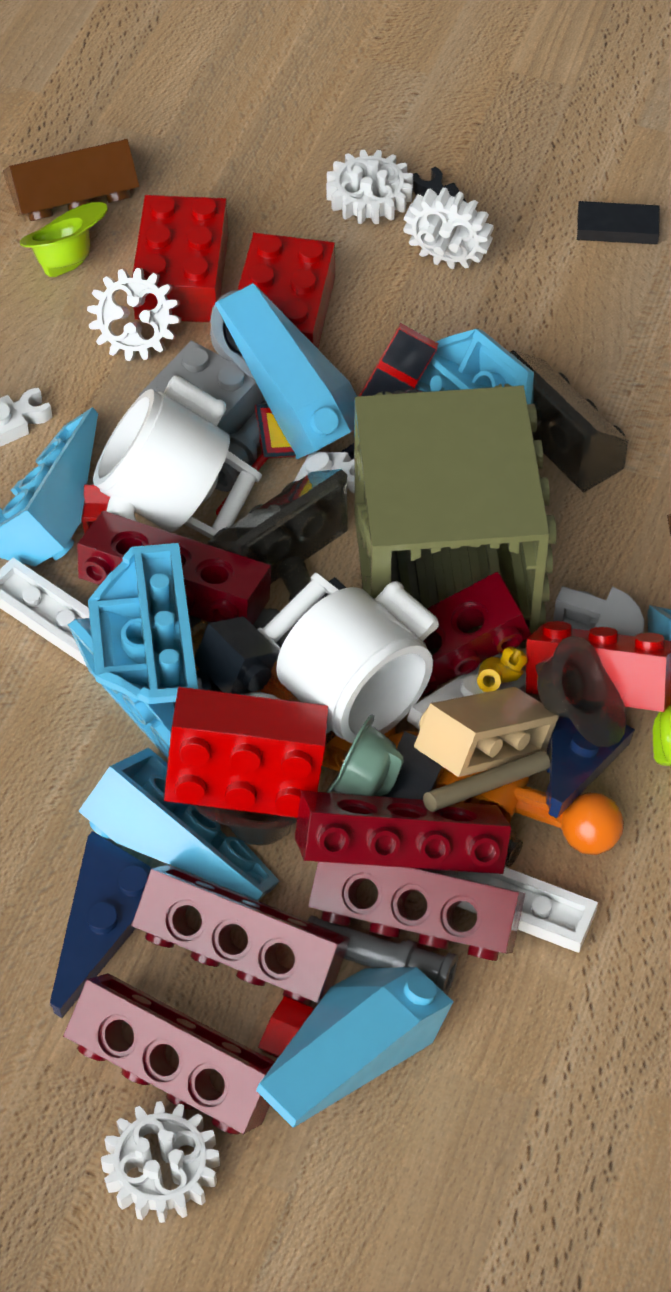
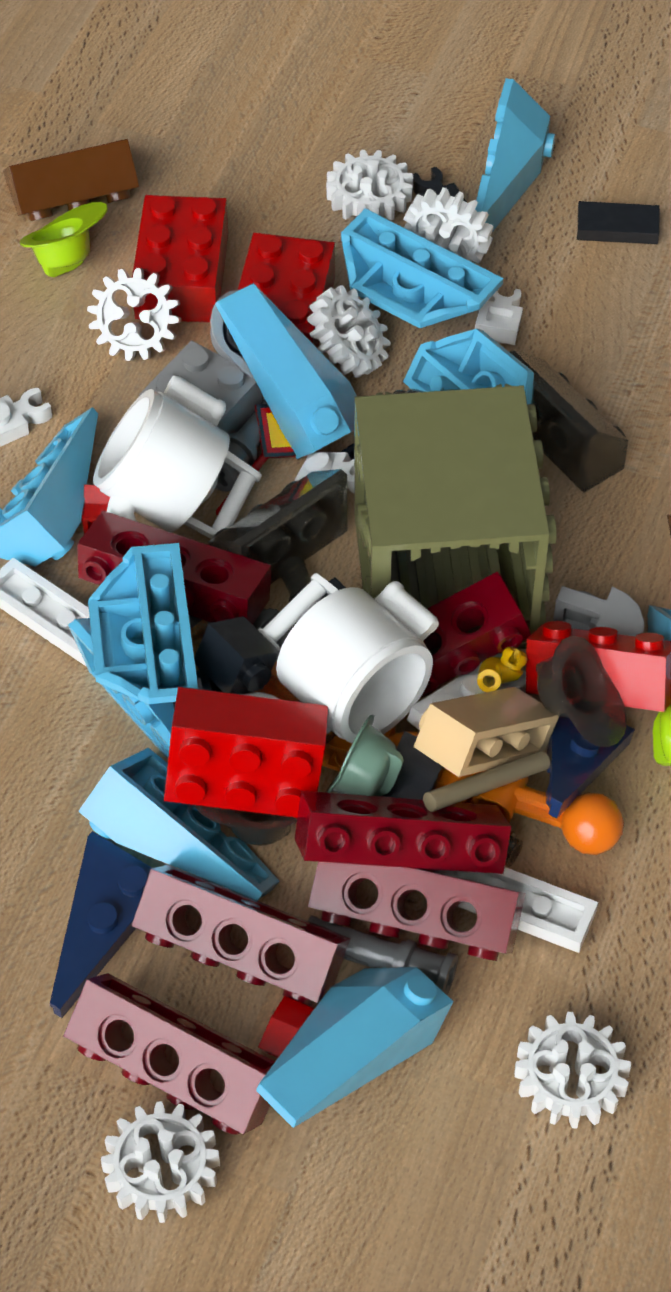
black tile [359,323,439,396] -> none
none -> white gear [307,285,391,378]
none -> medium azure wedge [341,208,504,328]
none -> medium azure wedge [475,78,556,232]
none -> white plate [475,289,523,345]
none -> white gear [514,1012,631,1128]

